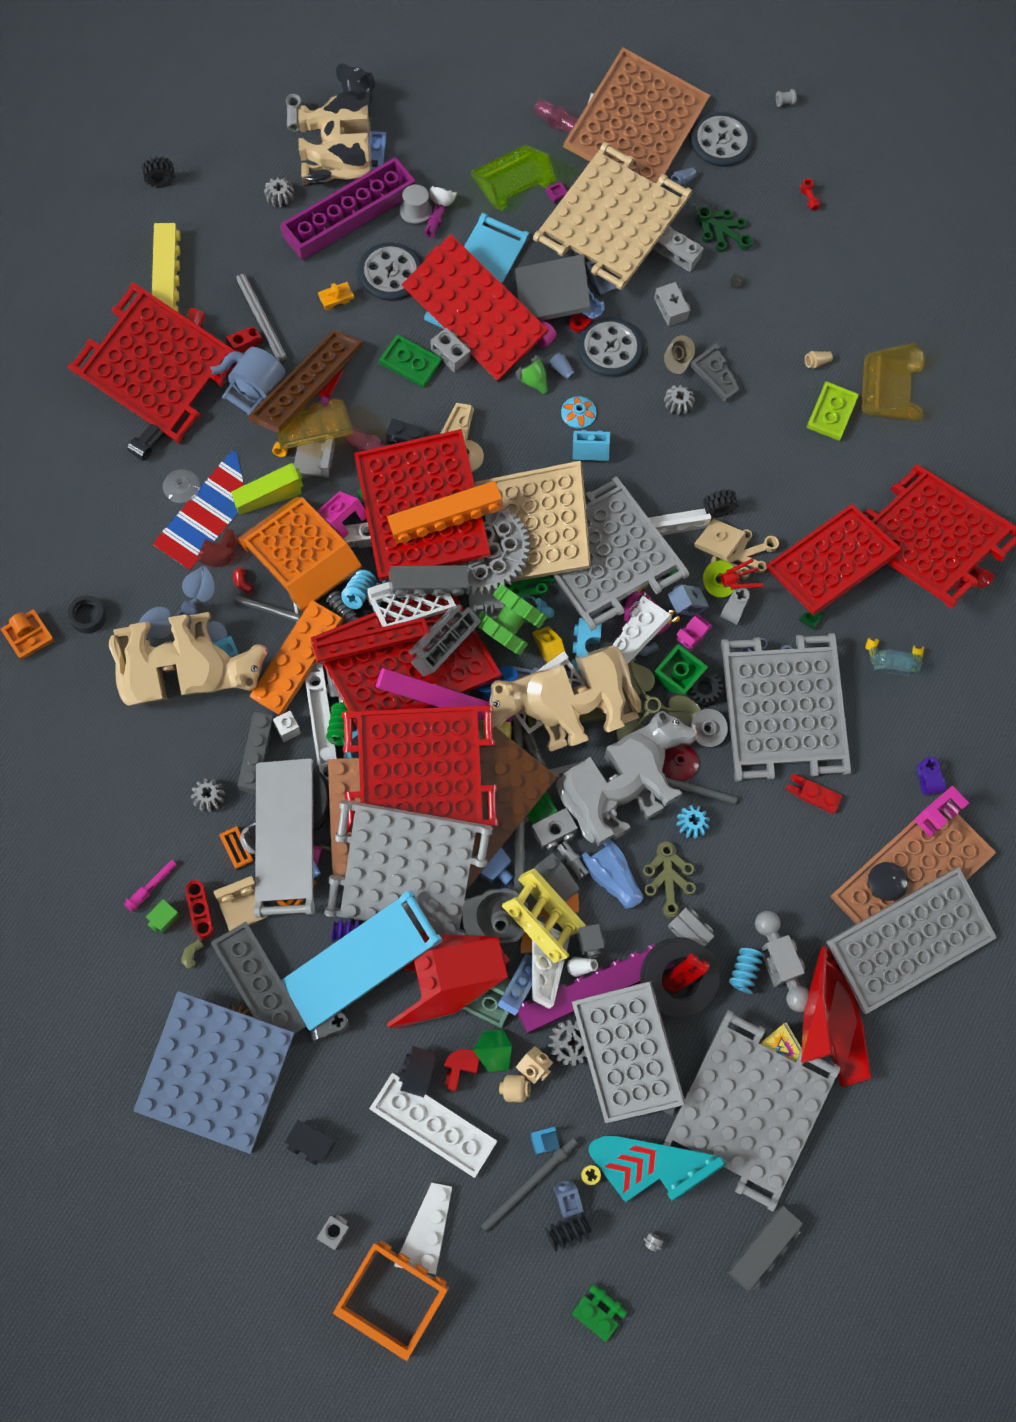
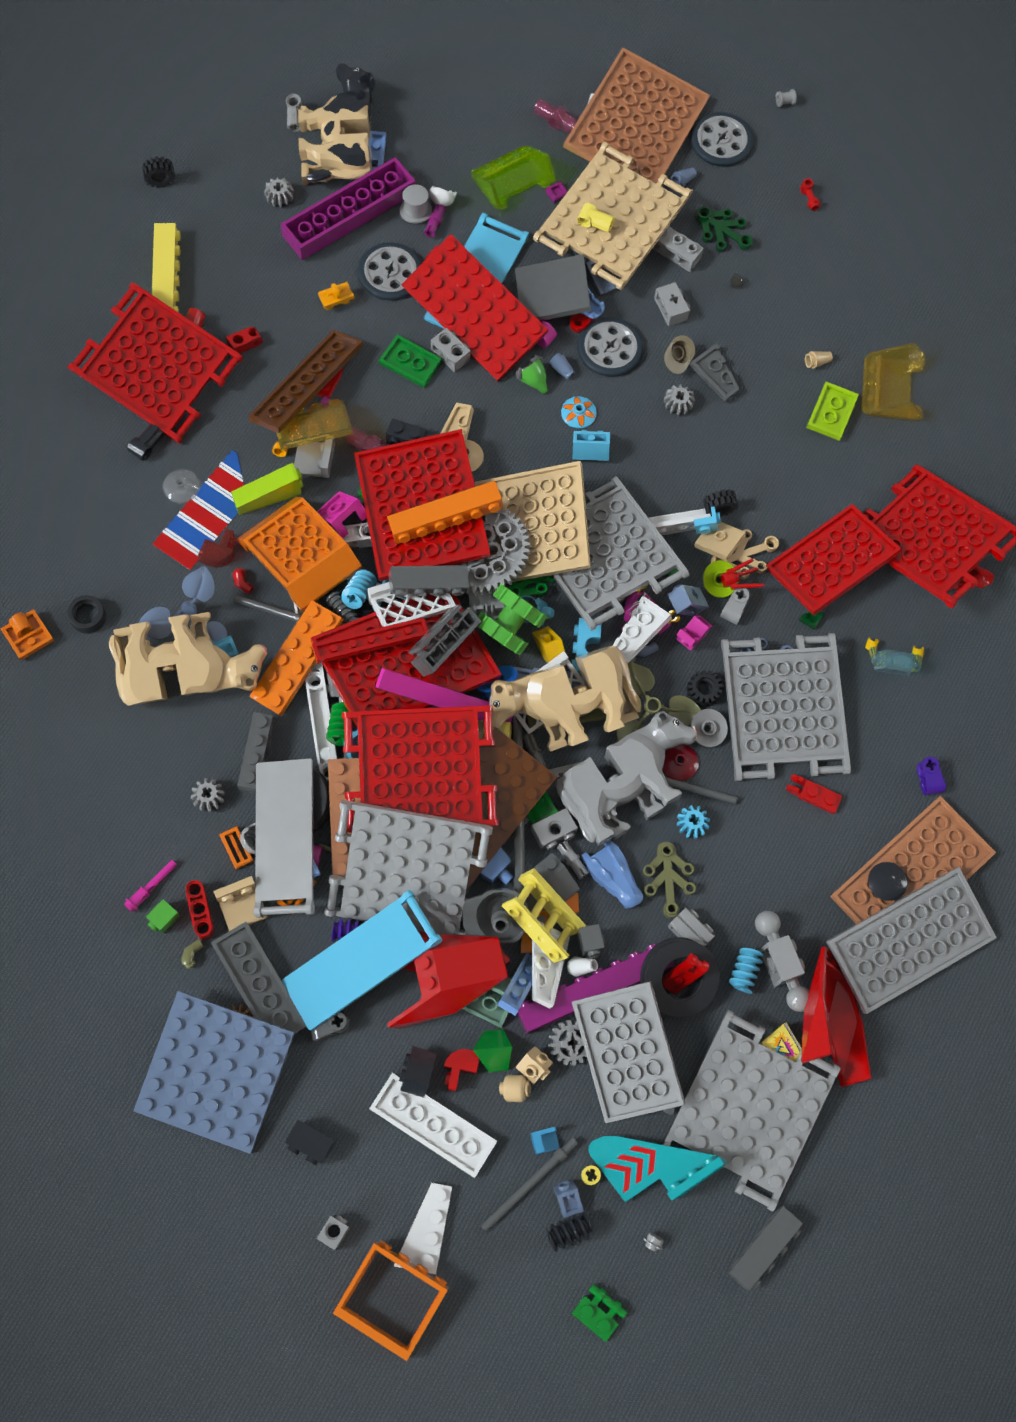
sand blue piece [210,347,286,415] -> none
light grey axle [237,273,286,362] -> none
white brick [273,711,301,743] -> none
green slope [653,644,708,695] -> none
dark pink panel [914,786,969,837] -> none
none -> light yellow piece [577,203,615,232]
none -> medium azure bracket [694,506,721,534]

